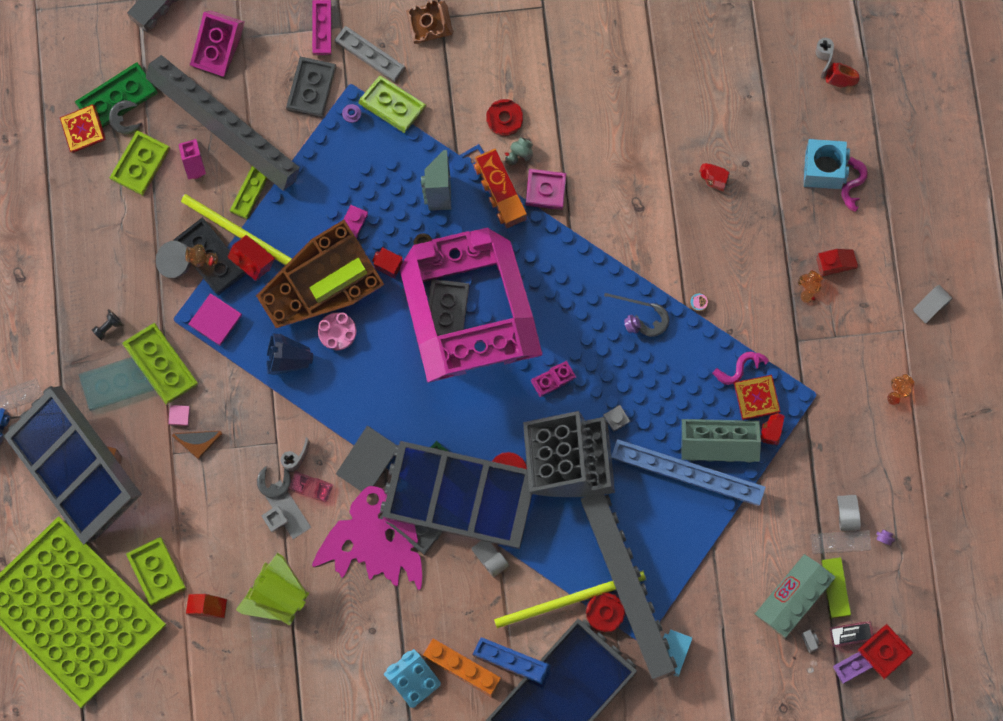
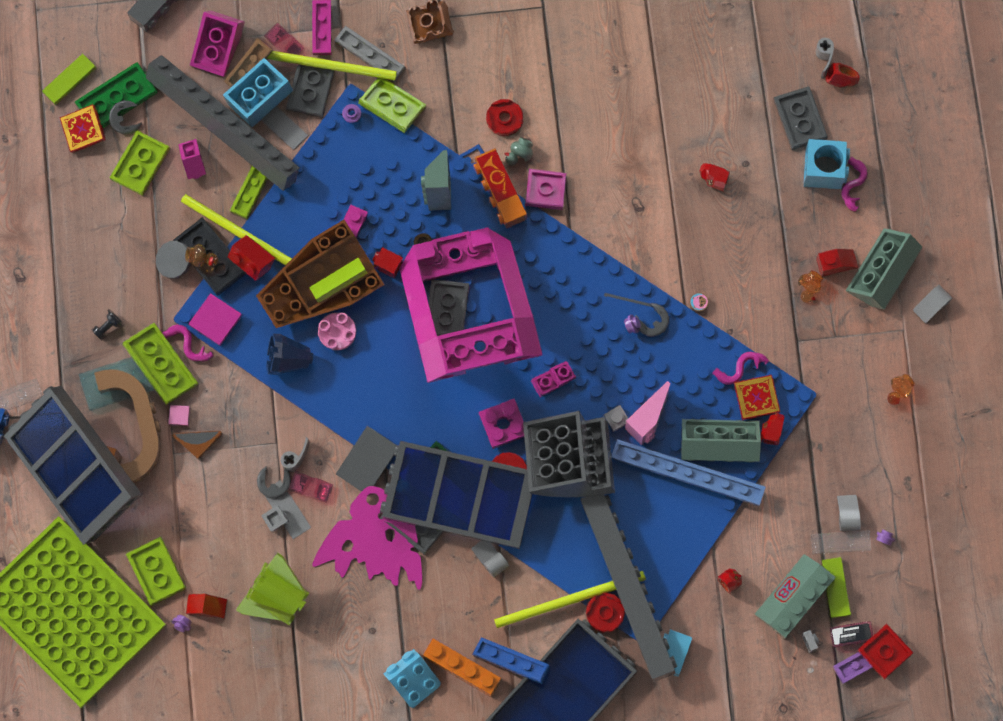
none -> lime tile [42,53,96,105]
none -> medium nougat arch [94,369,161,483]
none -> dark pink animal [162,324,213,362]
none -> medium lavender plate [172,615,191,632]
none -> medium azure brick [223,58,293,127]
none -> medium nougat tile [224,38,273,87]
none -> light grey sticker [261,106,308,150]
none -> clear pink slope [264,22,304,55]
none -> neon yellow piece [266,51,397,80]
none -> dark pink brick [479,398,524,449]
none -> bright pink slope [625,381,670,445]
none -> red rock [717,568,742,594]
none -> dark grey tile [773,86,828,150]
none -> sand green slope [846,228,922,309]

